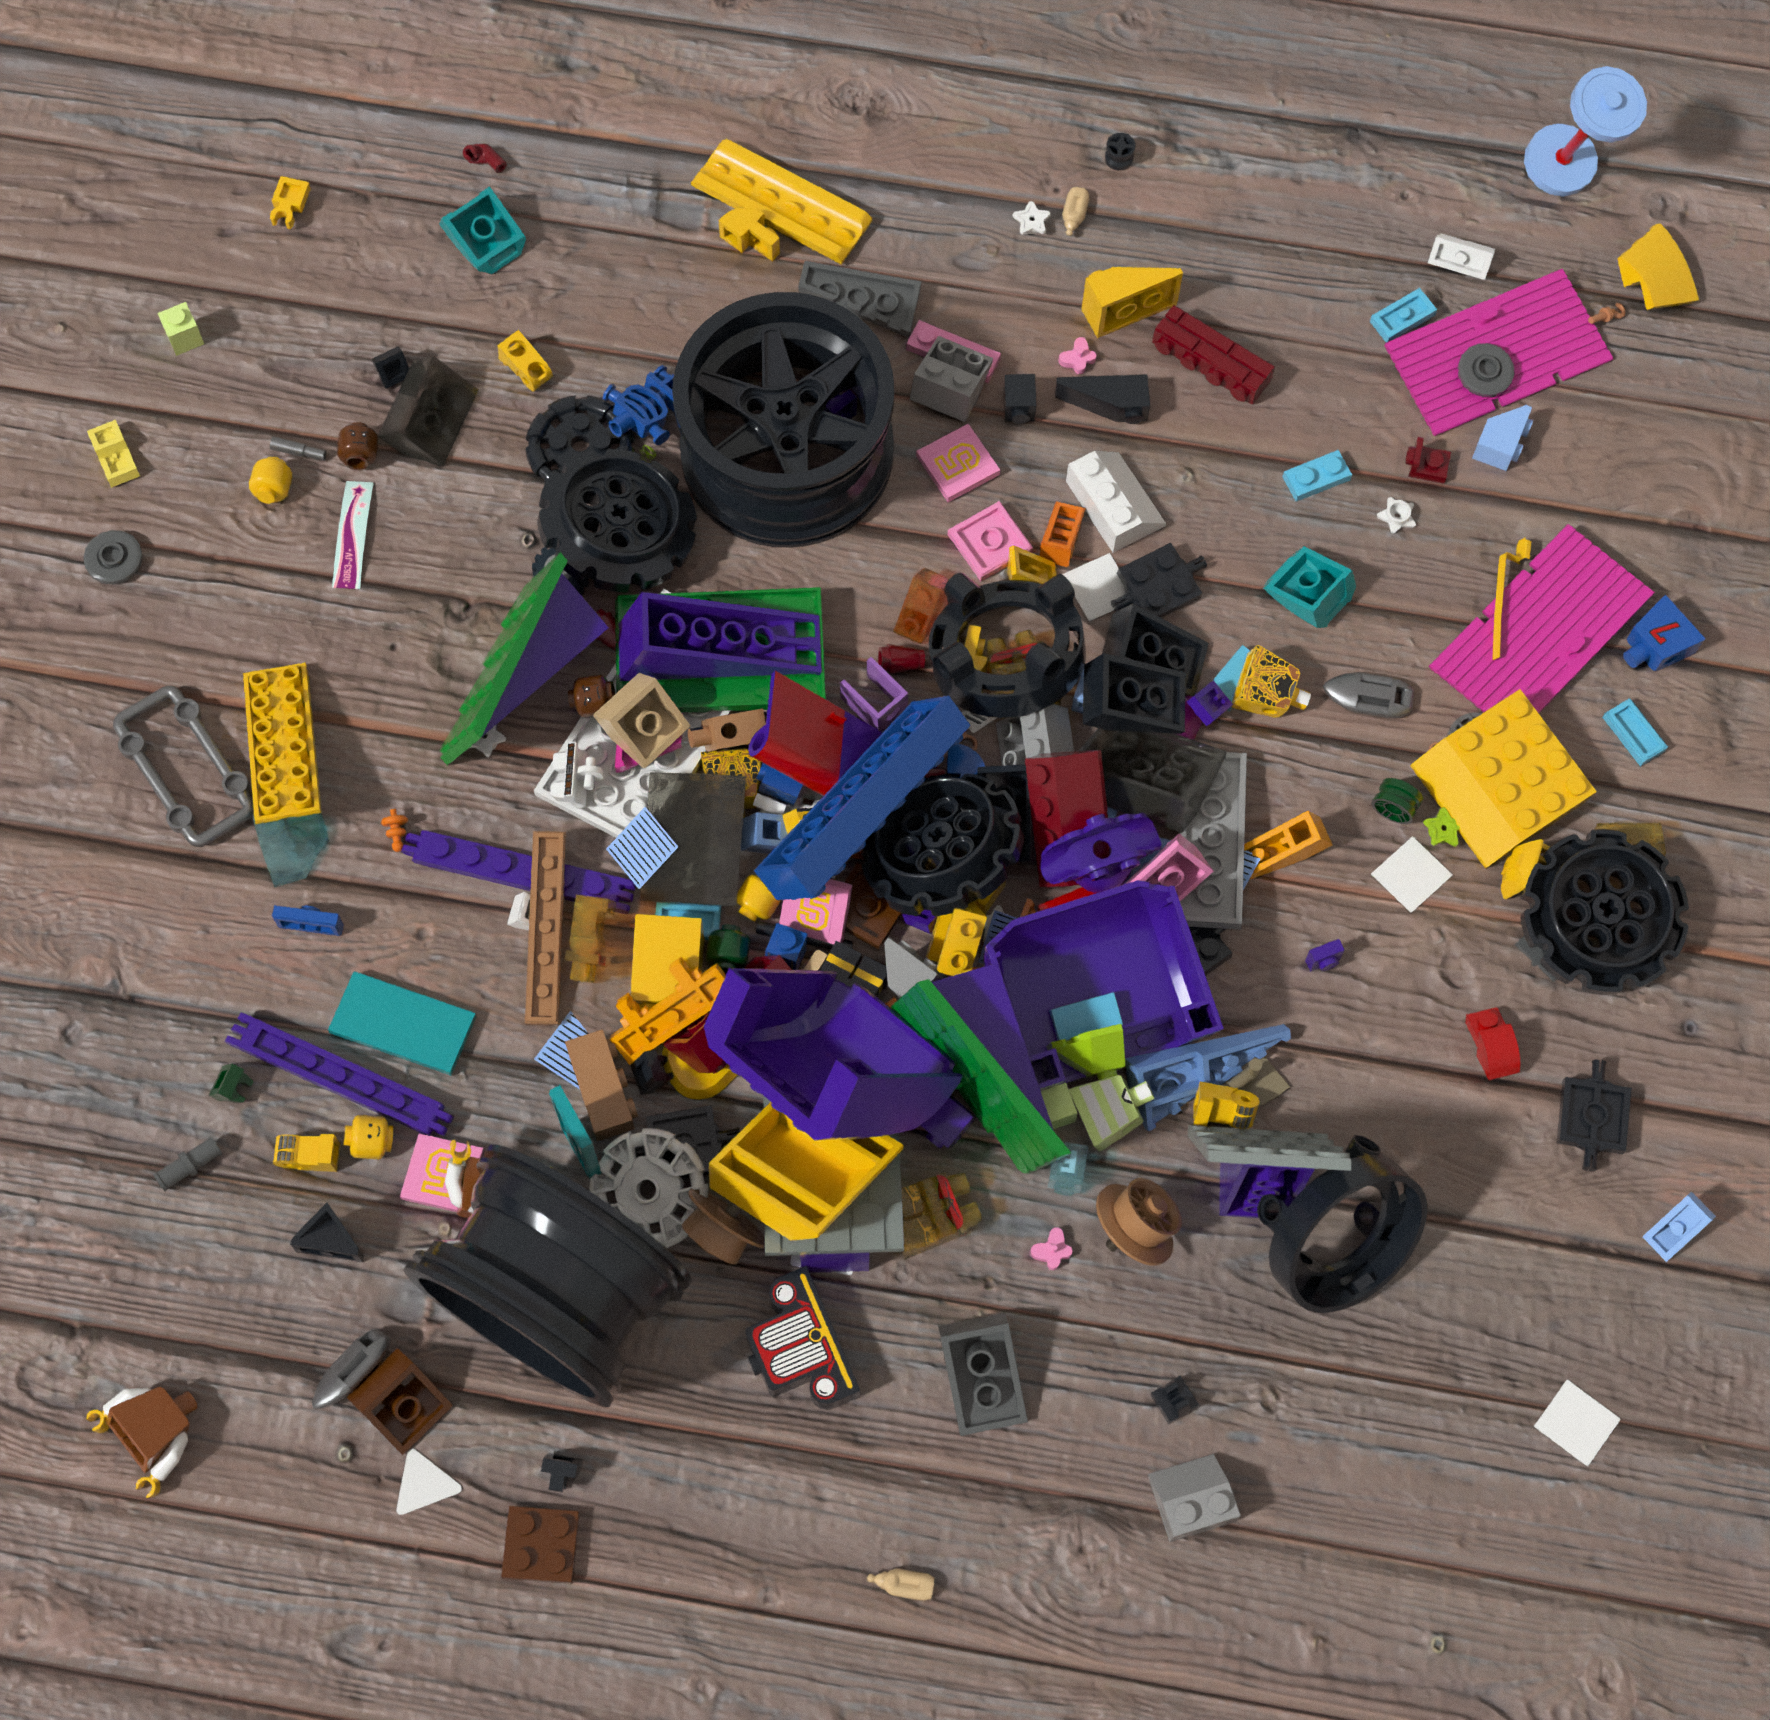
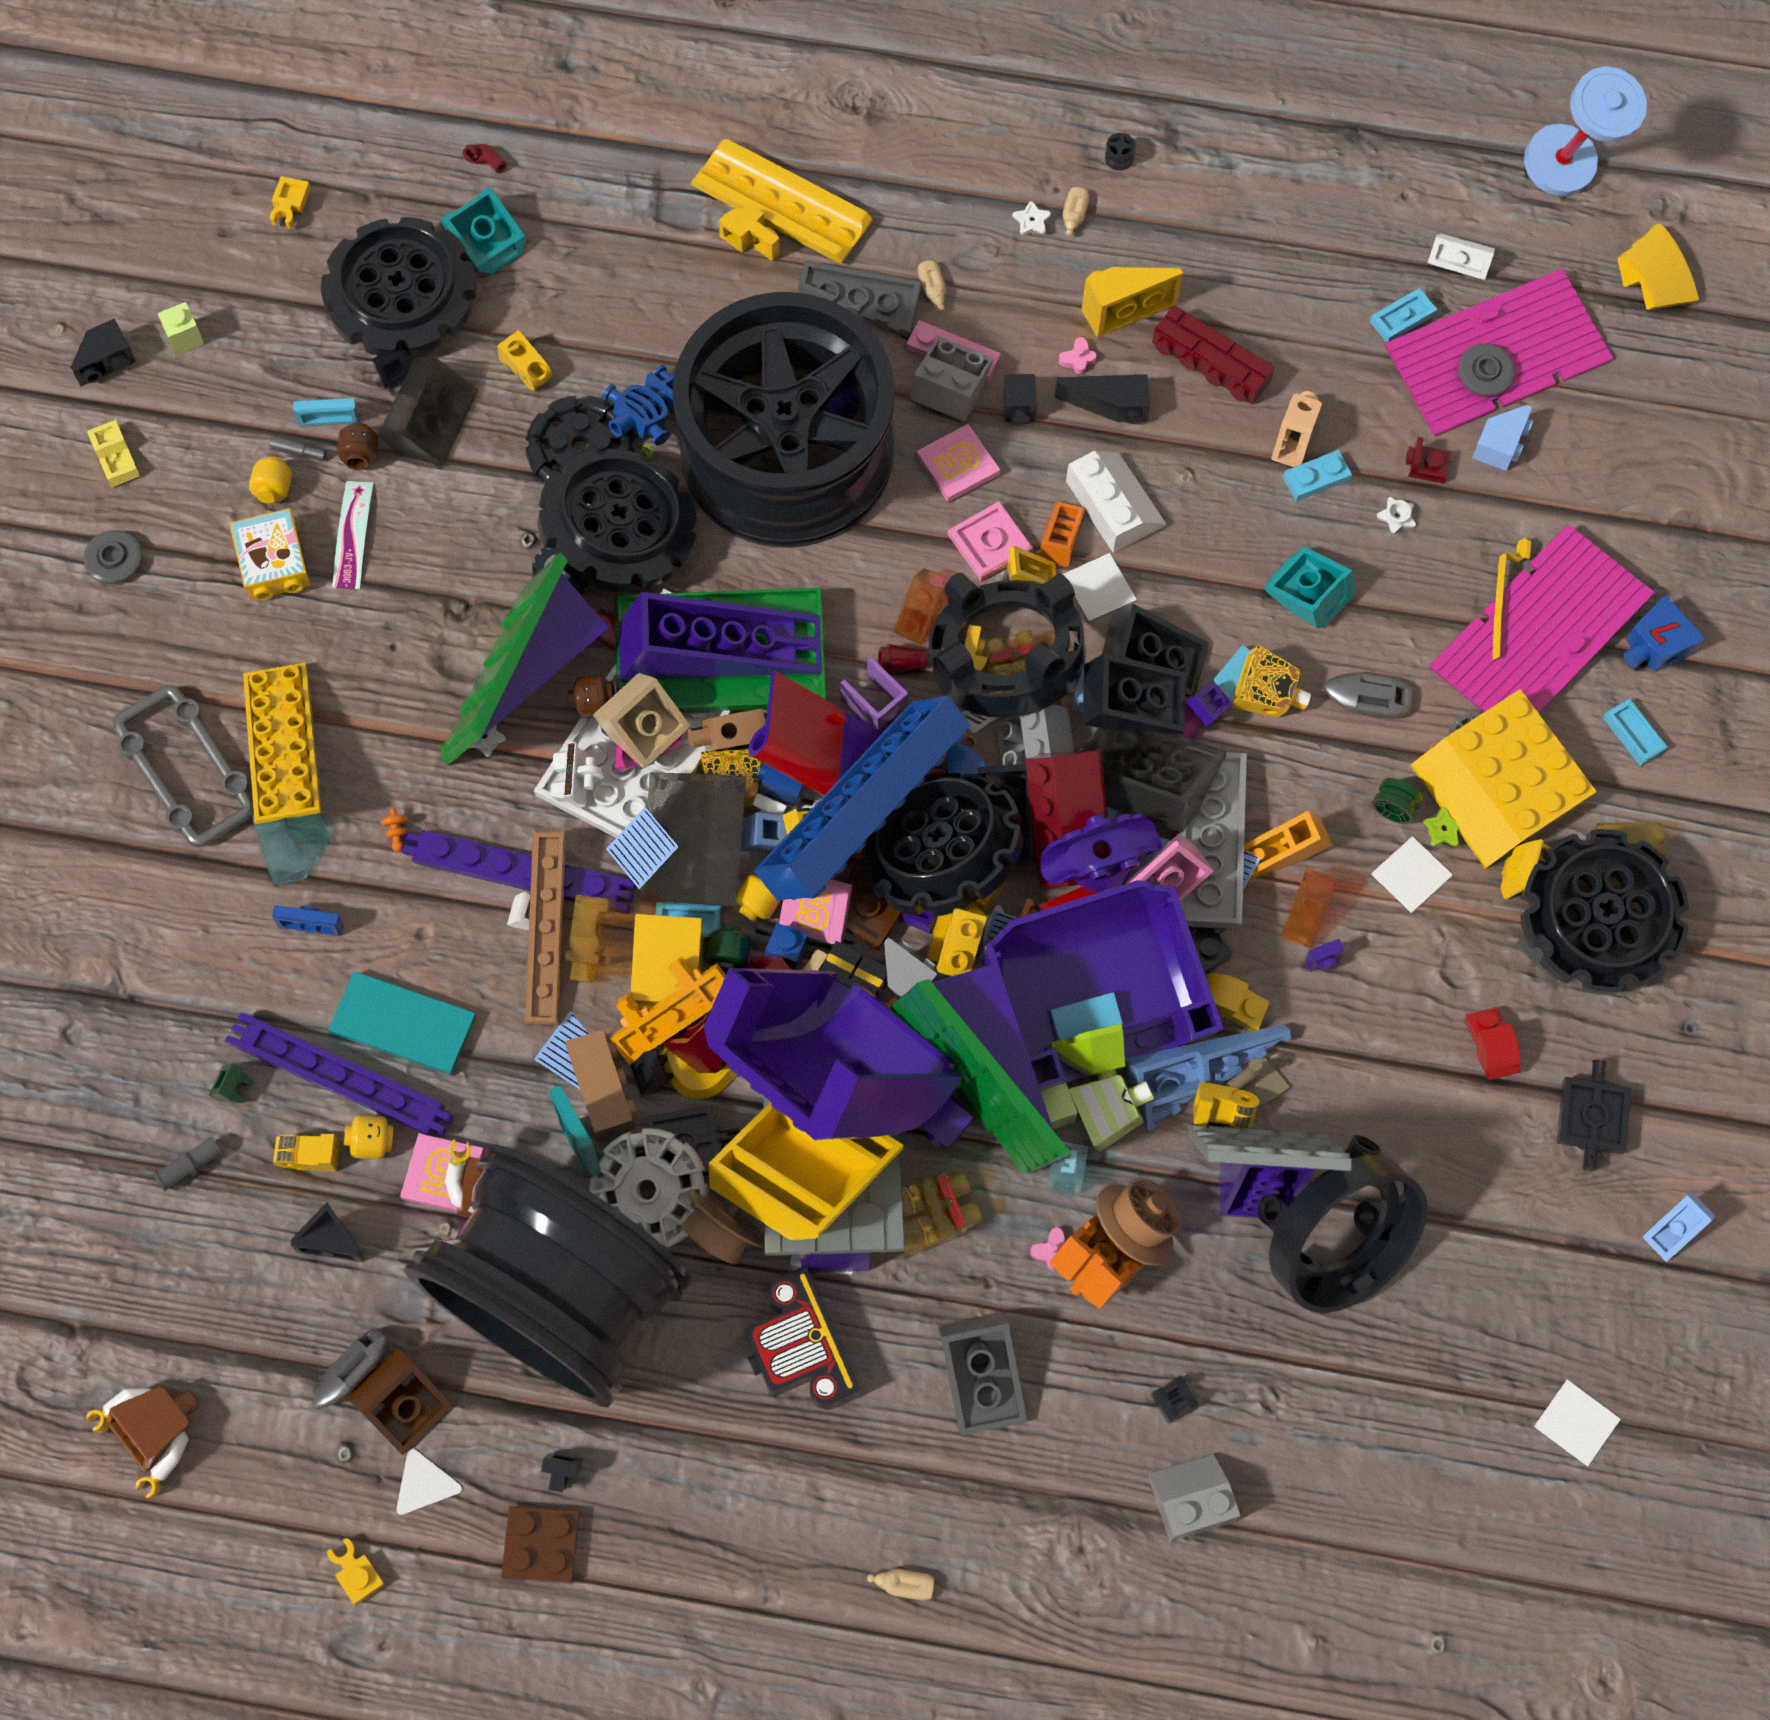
black plate [1111,542,1207,618] -> none
nougat hand [1588,303,1626,324] -> none
none -> black slope [71,318,136,387]
none -> panel [229,508,311,601]
none -> medium azure tile [293,398,360,426]
none -> black piece [321,217,477,356]
none -> yellow plate [327,1538,385,1606]
none -> tan piece [917,260,947,311]
none -> orange brick [1049,1214,1145,1310]
none -> yellow brick [1205,973,1270,1031]
none -> light nougat torso [1271,391,1322,467]
none -> clear orange slope [1280,868,1337,949]

